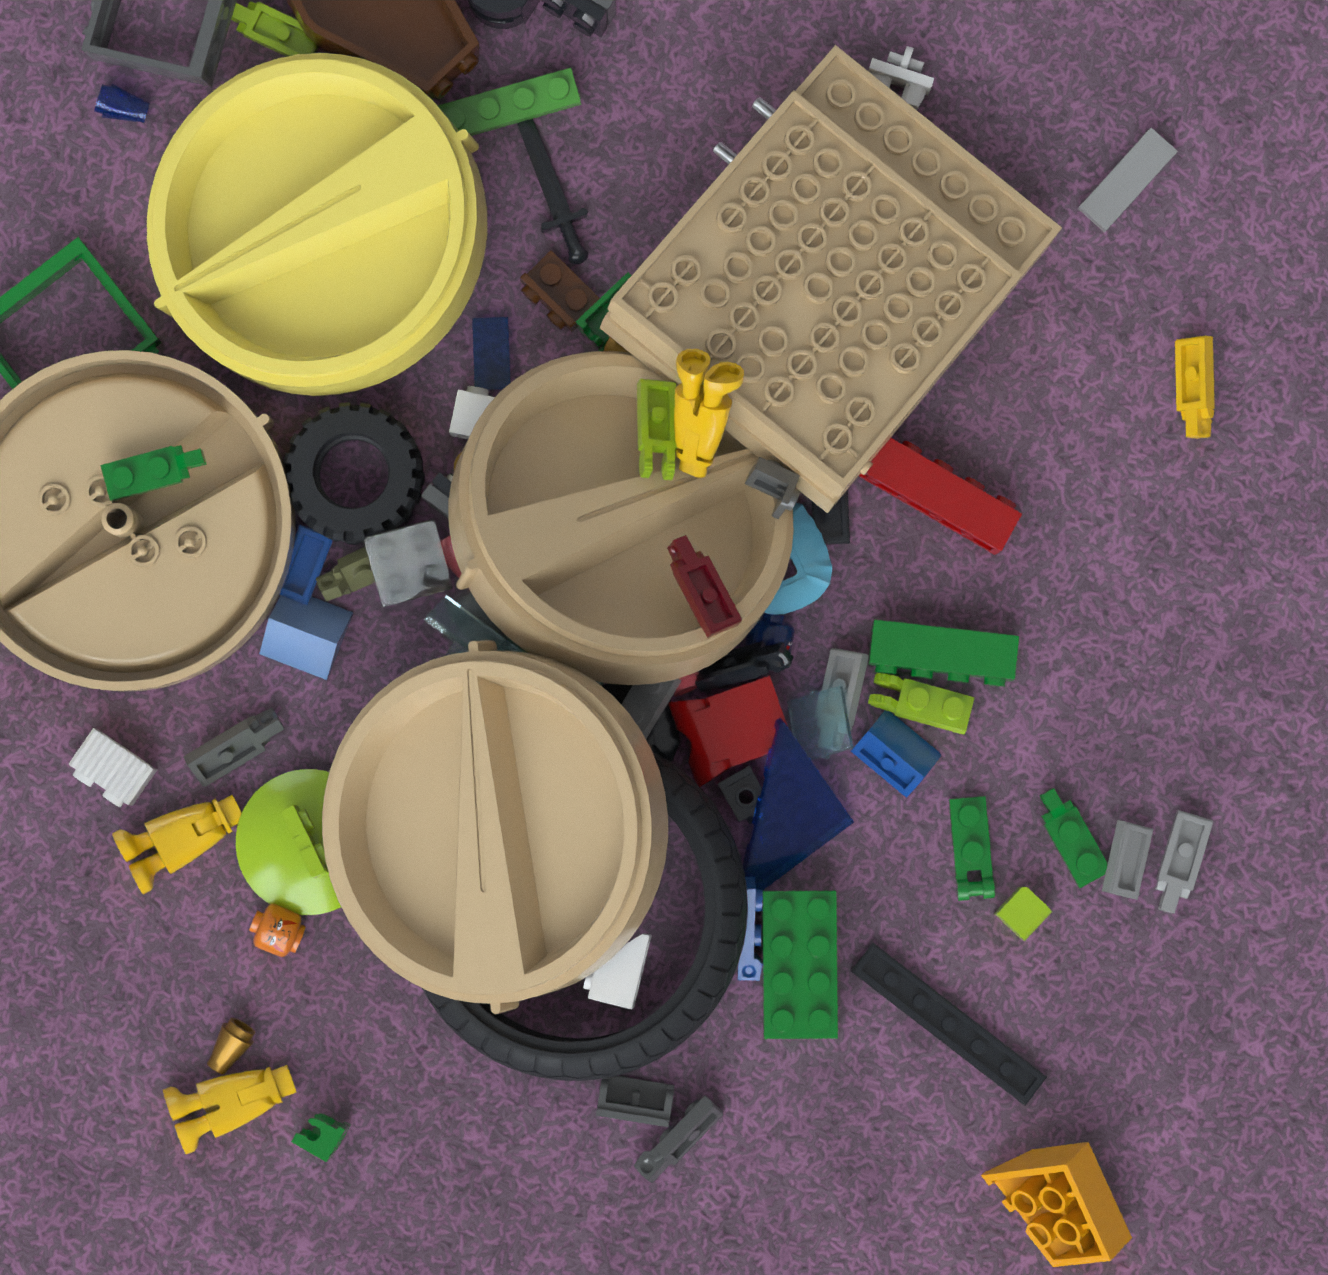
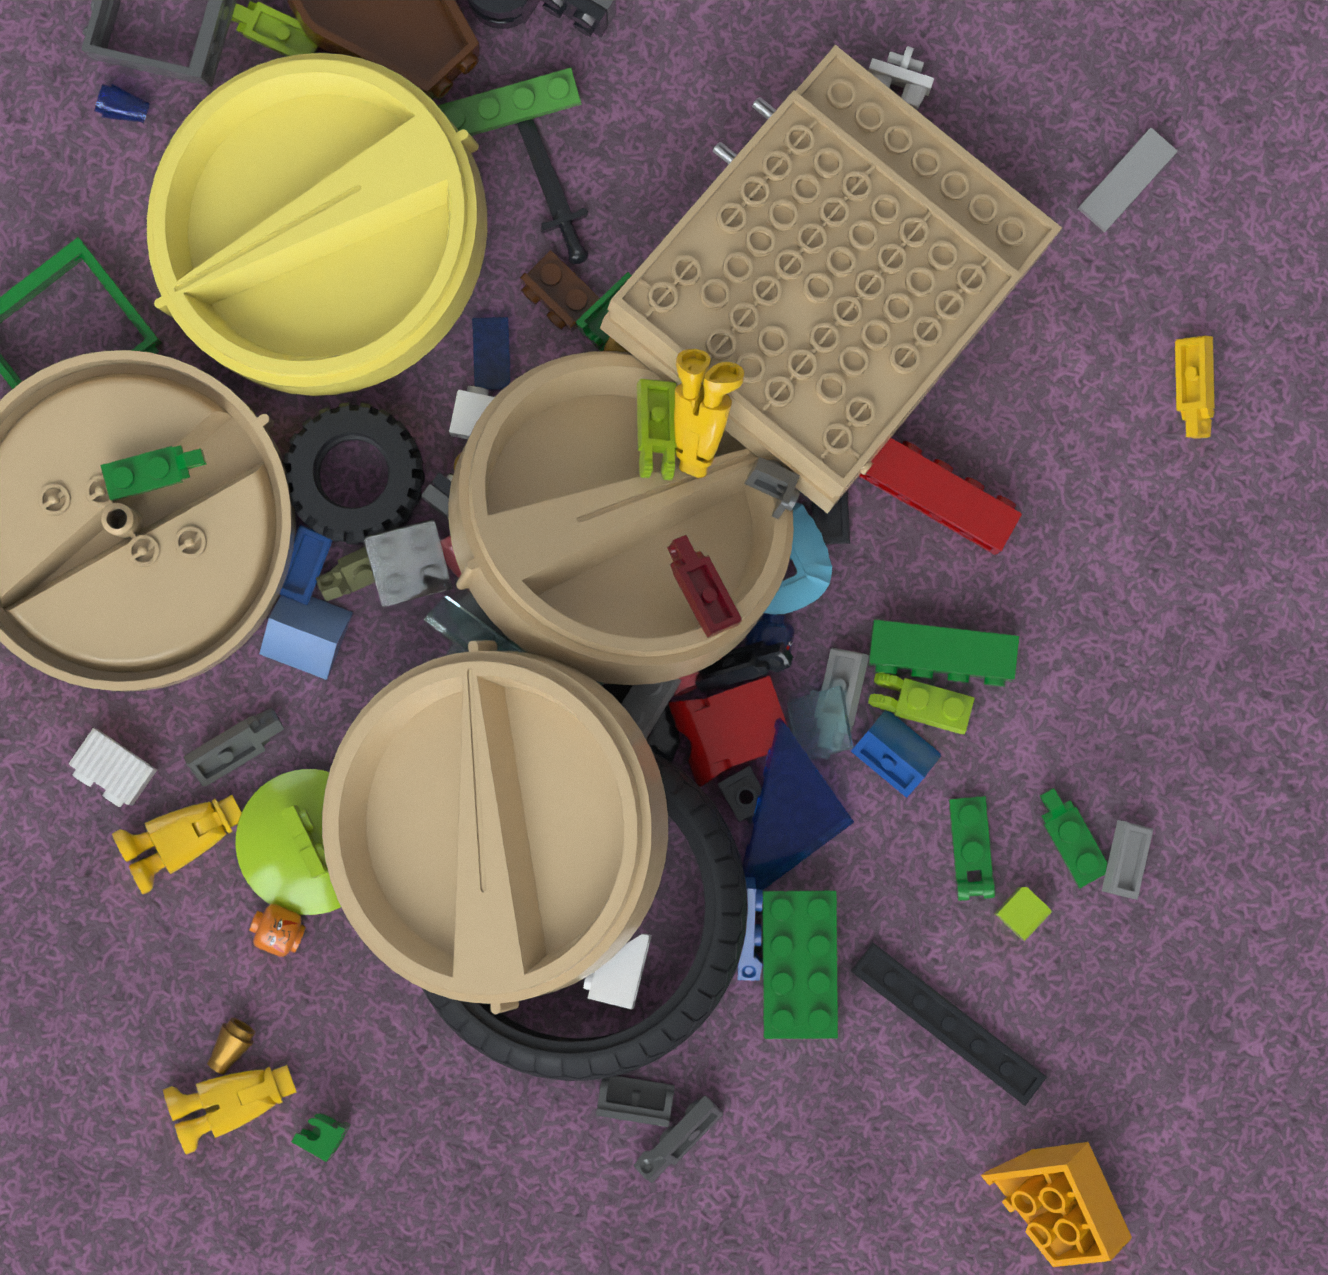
light grey hinge [1155,810,1213,914] -> none

